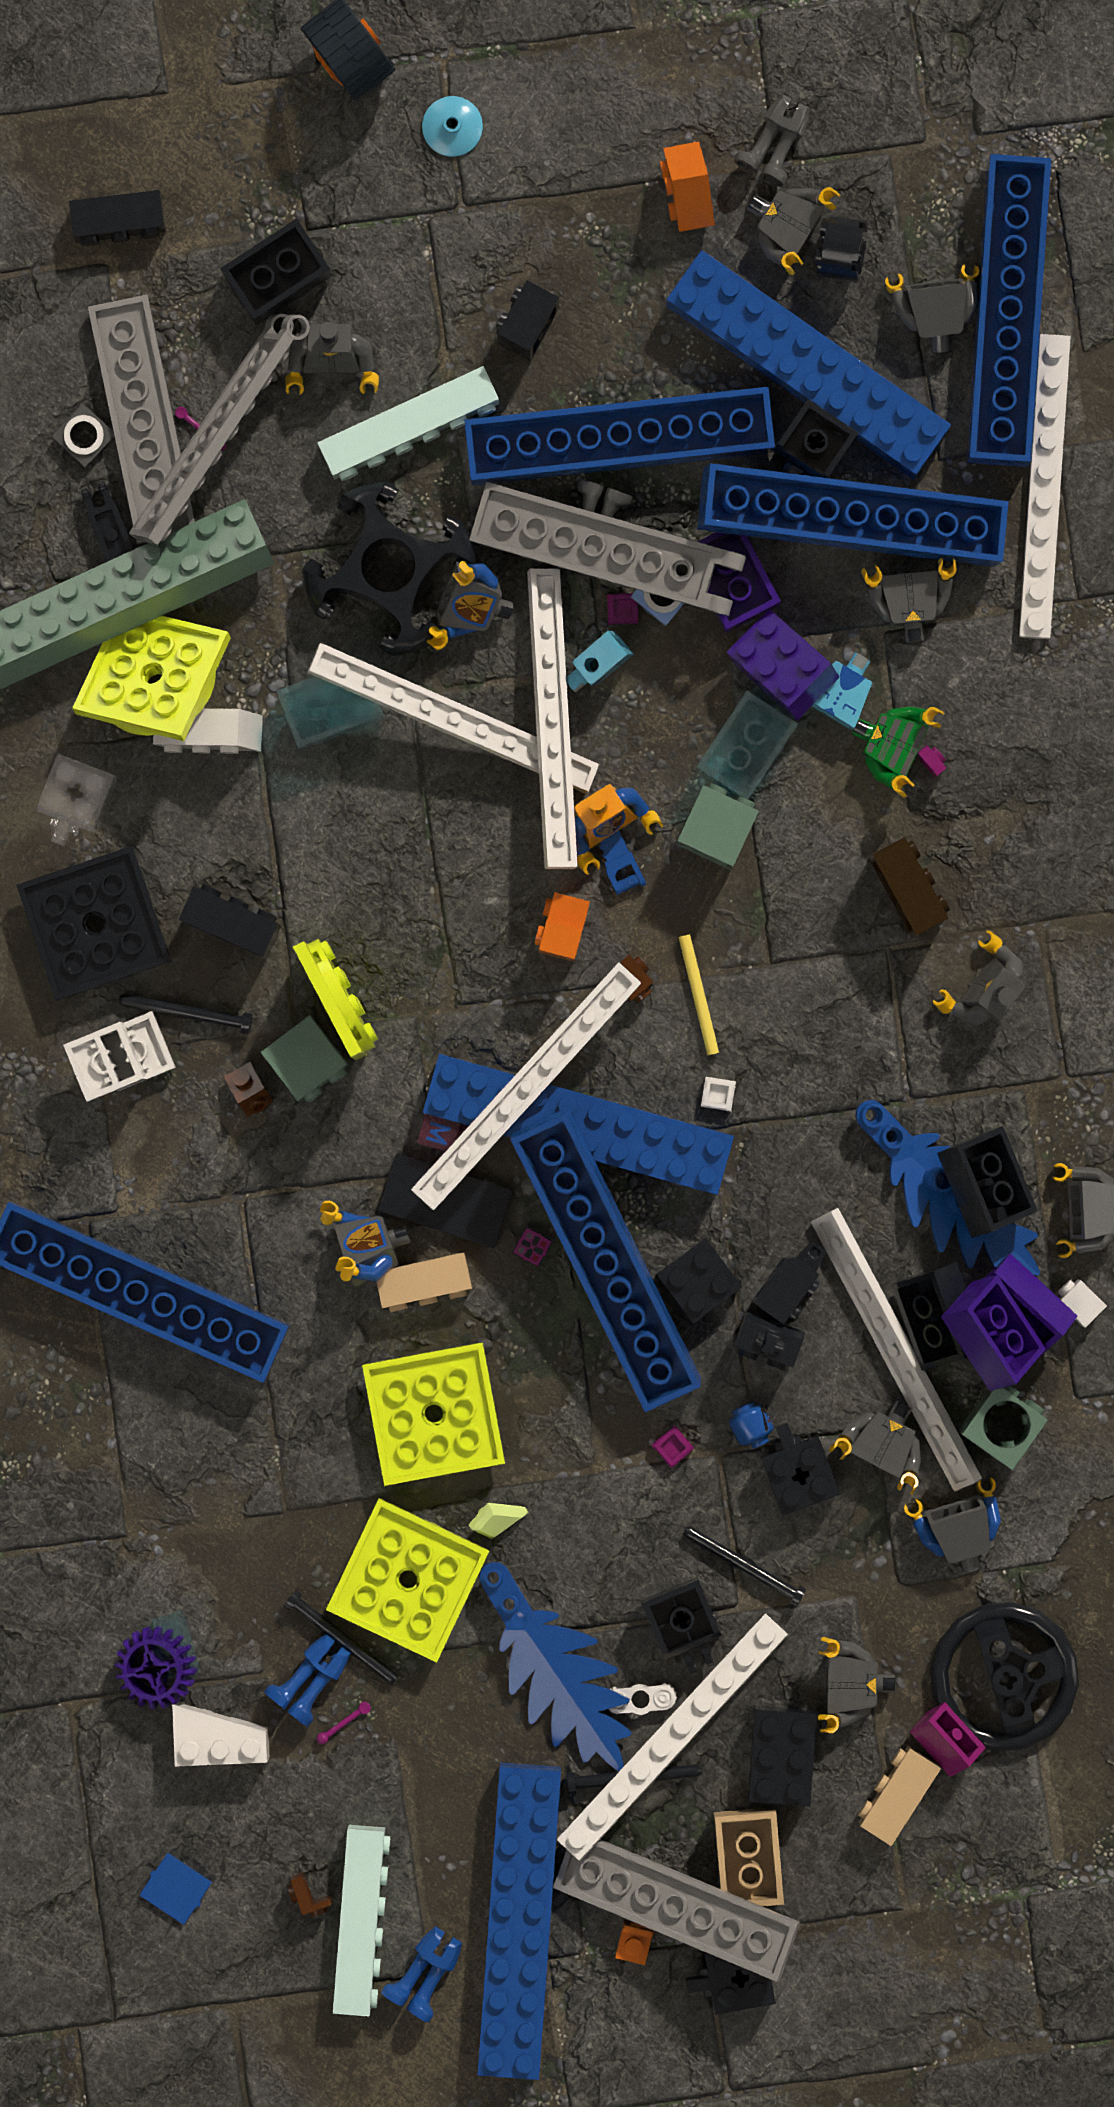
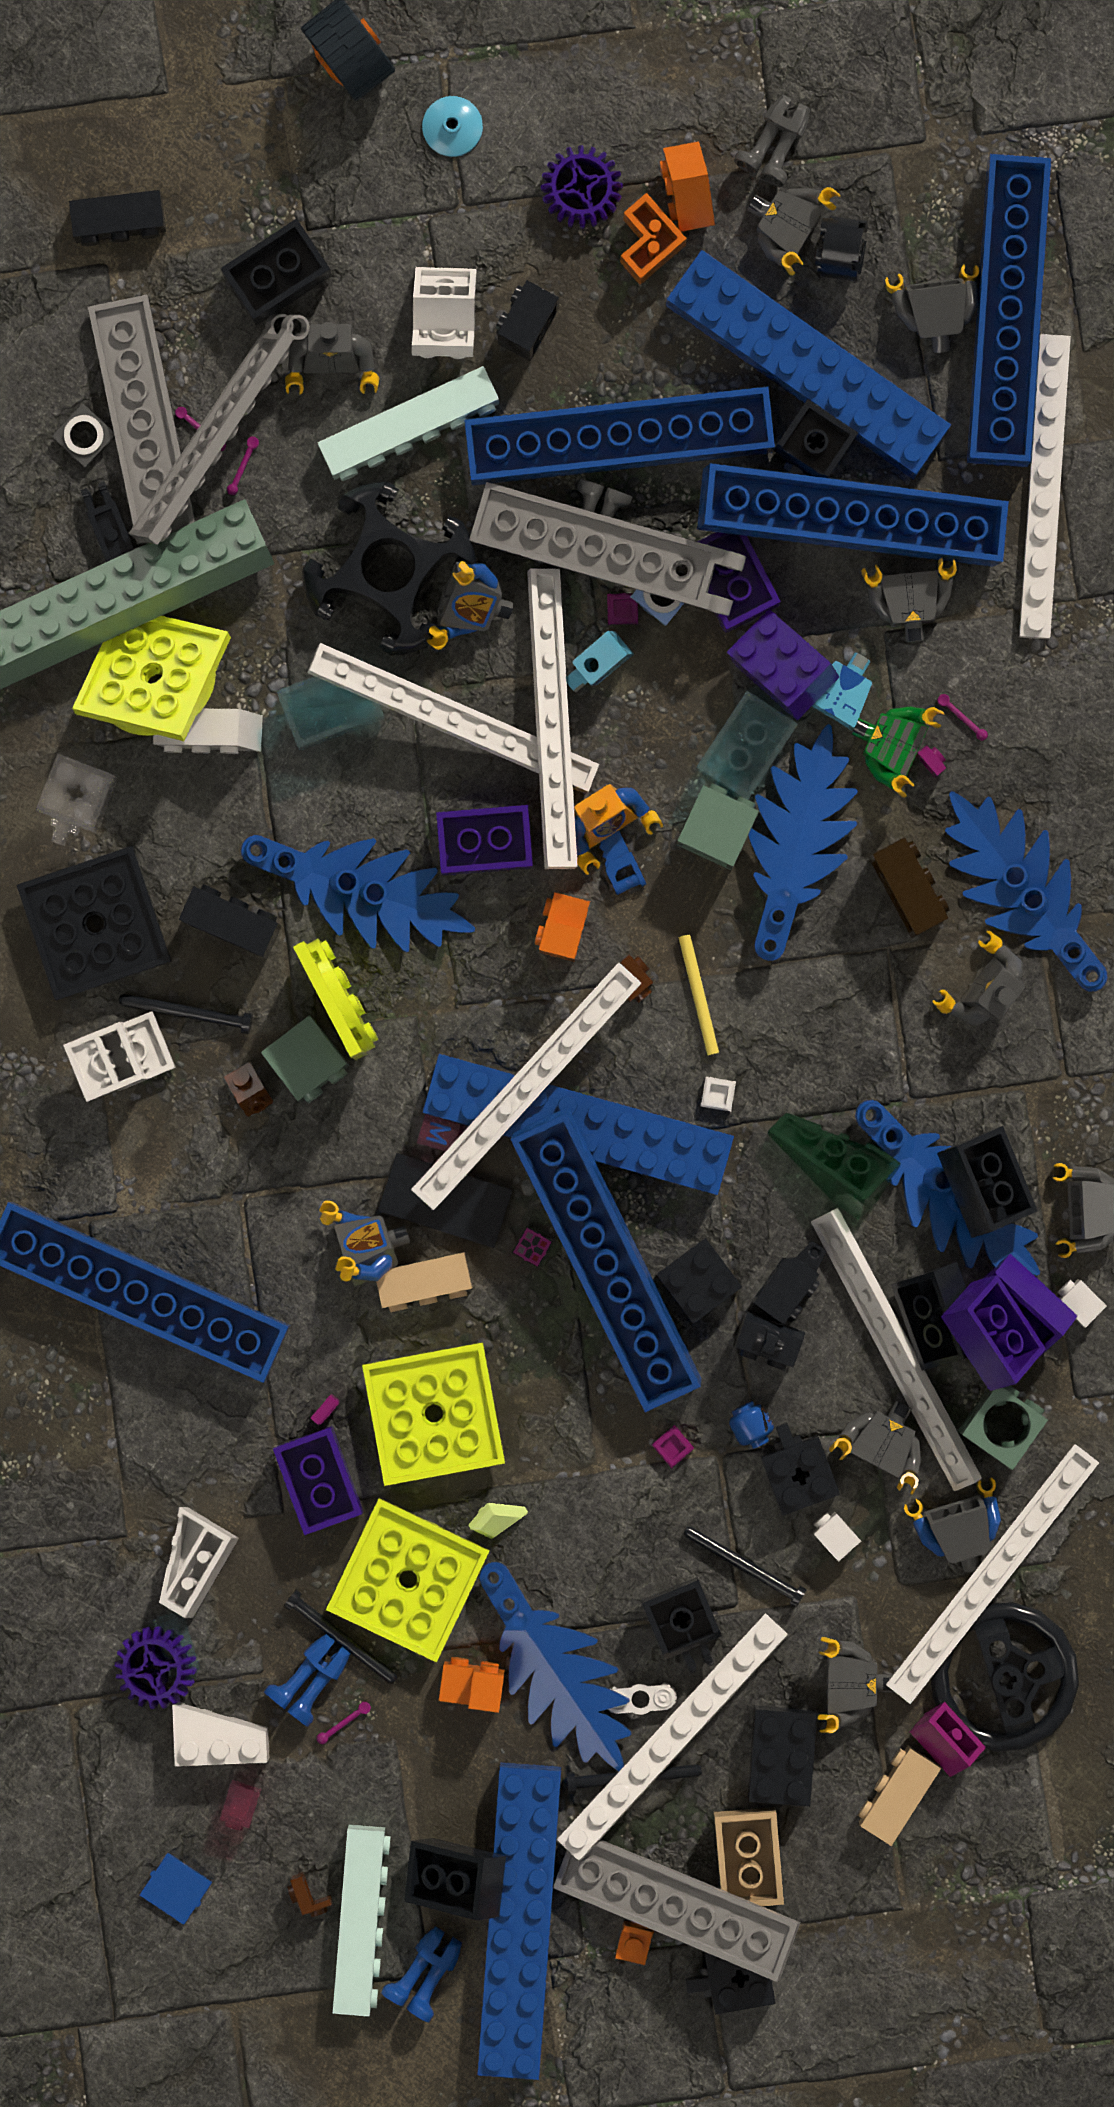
none -> white wedge [159,1507,239,1618]
none -> clear pink brick [220,1780,262,1831]
none -> magenta hinge [226,436,259,496]
none -> blue plant [241,835,475,952]
none -> dark purple brick [273,1426,364,1535]
none -> magenta tile [311,1394,340,1425]
none -> black brick [404,1838,506,1920]
none -> white bracket [412,267,476,359]
none -> dark purple brick [436,805,533,876]
none -> orange brick [439,1657,505,1713]
none -> dark purple gear [541,145,623,229]
none -> orange brick [620,193,687,285]
none -> blue plant [748,724,858,961]
none -> clear green wedge [767,1112,901,1220]
none -> white brick [813,1512,861,1562]
none -> white plate [886,1444,1099,1704]
none -> magenta hinge [937,694,988,741]
none -> blue plant [945,791,1108,992]

